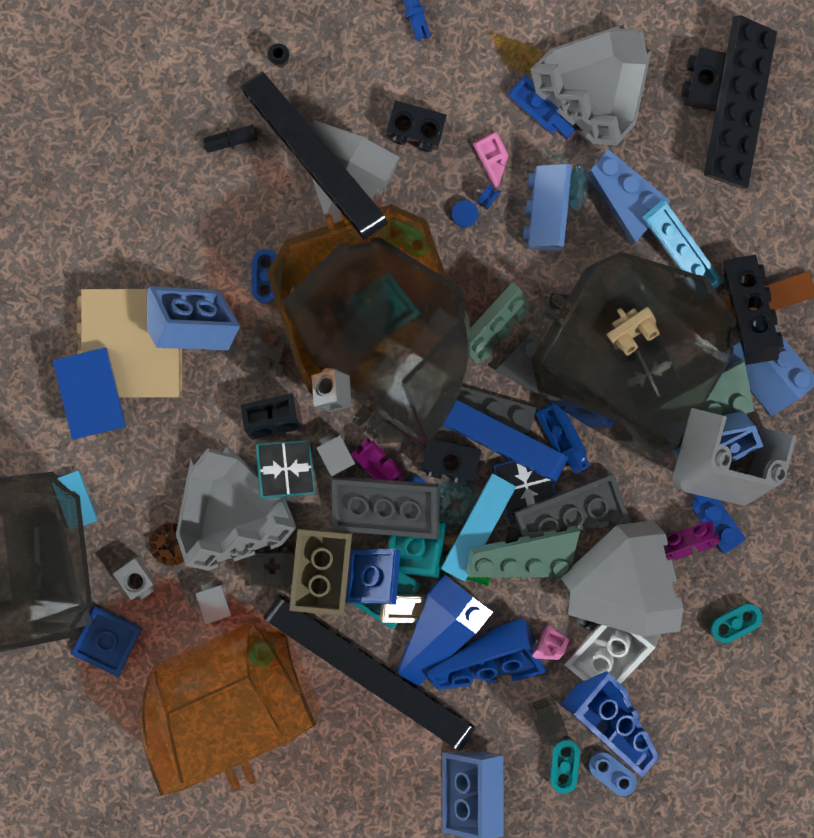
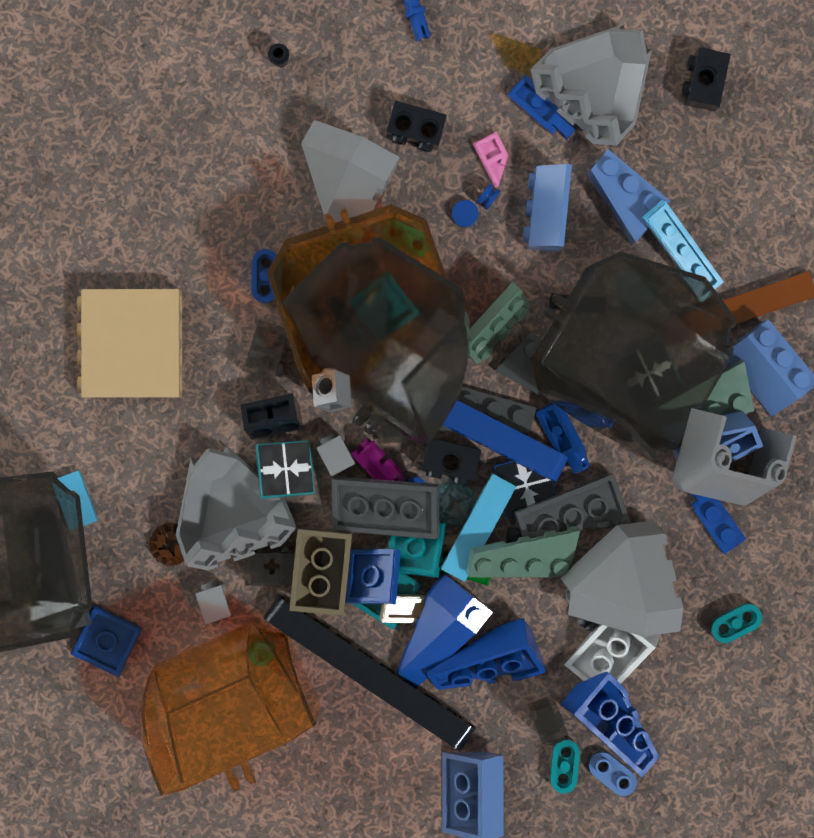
blue tile [53,347,127,440] -> none
light grey brick [113,556,157,600] -> none
medium blue slope [147,286,240,350] -> none
black axle [203,124,257,153] -> none
black beam [240,71,388,240] -> none
bright pink tile [532,624,569,660] -> none
clear light blue gear [569,166,588,210] -> none
tan hips [607,307,660,356] -> none
magenta hinge [664,520,720,561] -> none
black plate [704,15,777,188] -> none
black brick [723,254,784,365] -> none

